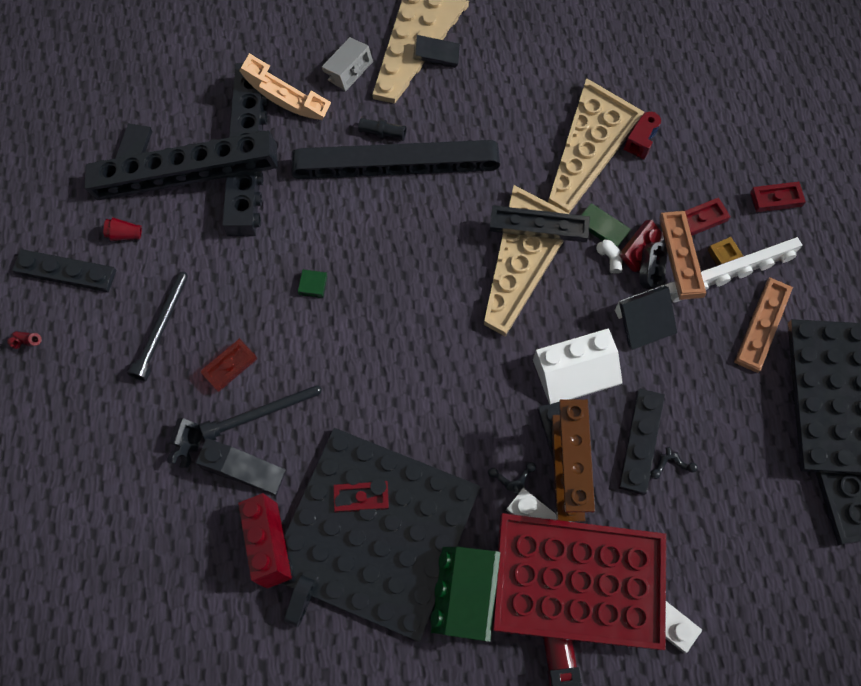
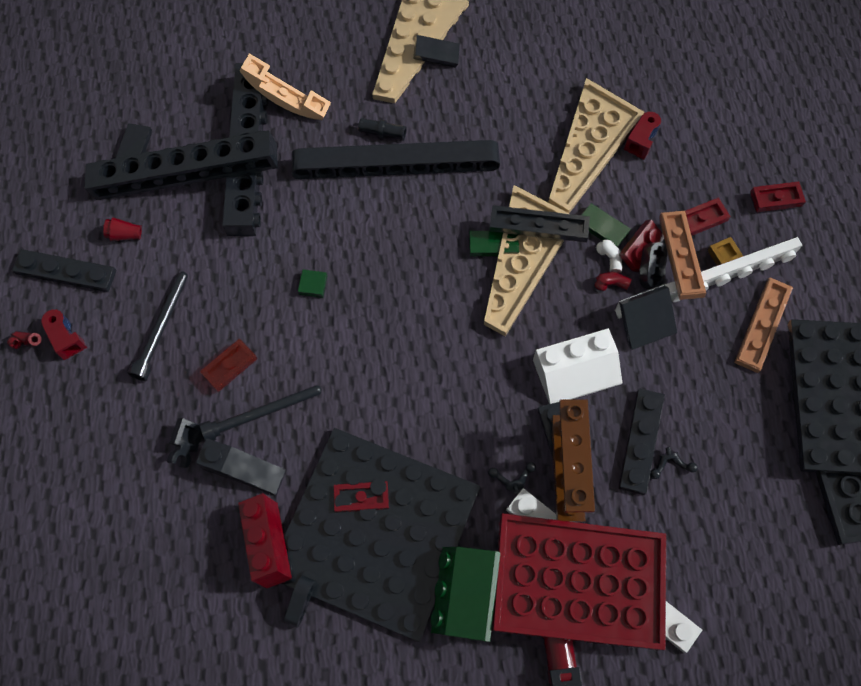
light grey hinge [322,37,373,91] -> none
none -> dark red leg [41,309,87,360]
none -> dark green tile [470,231,519,256]
none -> dark red arm [594,271,632,291]

